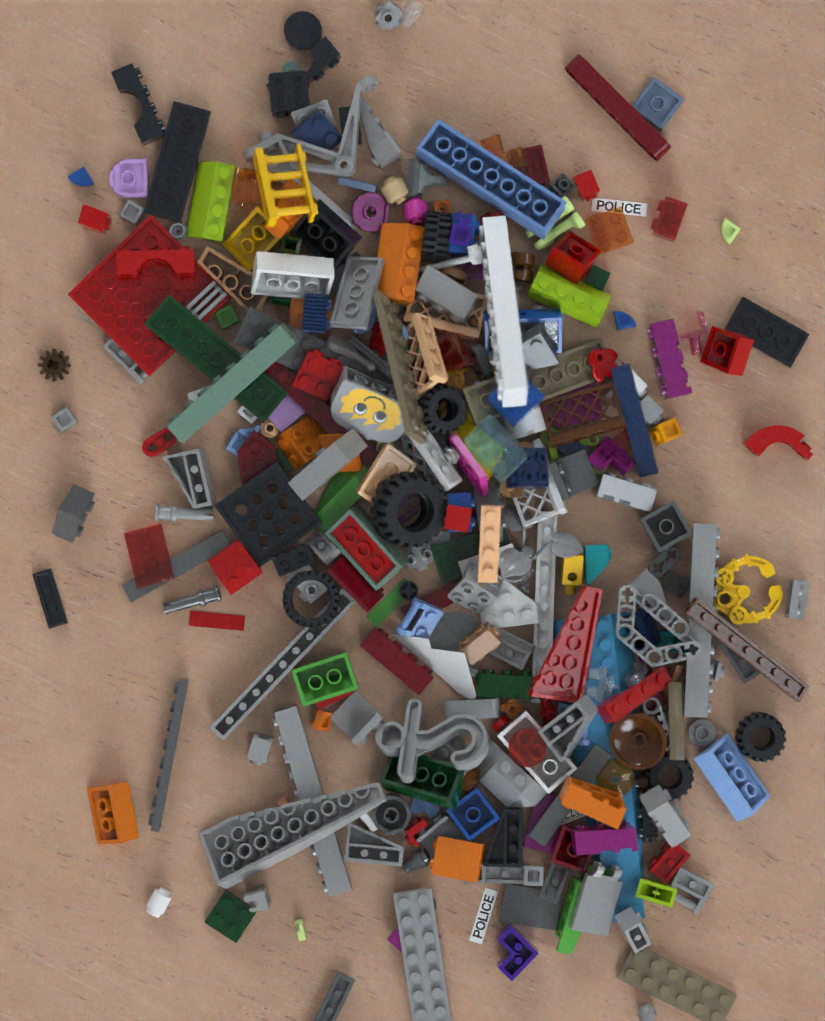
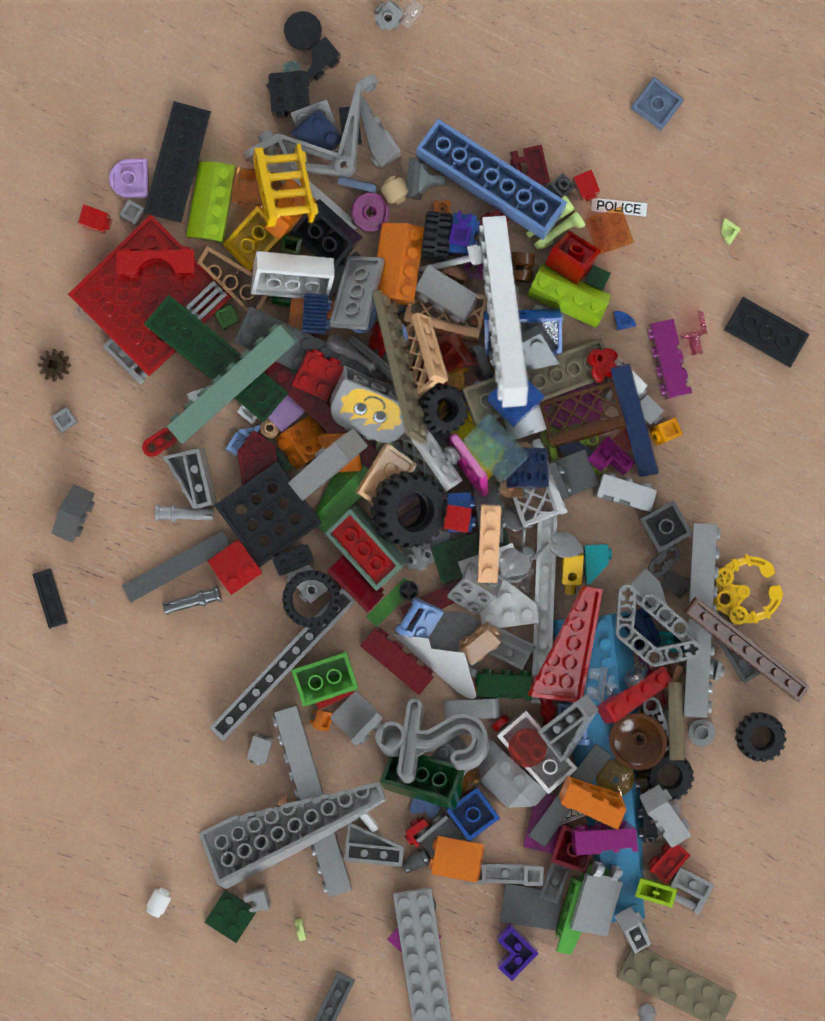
blue tile [68,167,94,187] -> none
orange slope [87,781,139,844] -> none
black arch [111,63,166,146] -> none
clear red tile [124,523,175,589] -> none
dark grey plate [148,678,189,832] -> none
light grey plate [169,222,188,241] -> none
red sticker [189,611,245,631] -> none
light grey slope [306,529,341,566] -> none
dark grey brick [372,793,411,834] -> none
dark pink head [403,198,428,227] -> none
white sticker [469,888,498,944] -> none
clear orange tile [480,134,527,169] -> none
black wedge [483,806,524,868] -> none
orange plate [500,699,523,720] -> none
dark red beam [564,54,671,162] -> none
clear red brick [650,196,688,242] -> none
light blue slope [694,733,771,822] -> none
red slope [700,326,754,376] -> none
red arch [742,425,813,460] -> none
light grey bracket [785,579,809,619] -> none

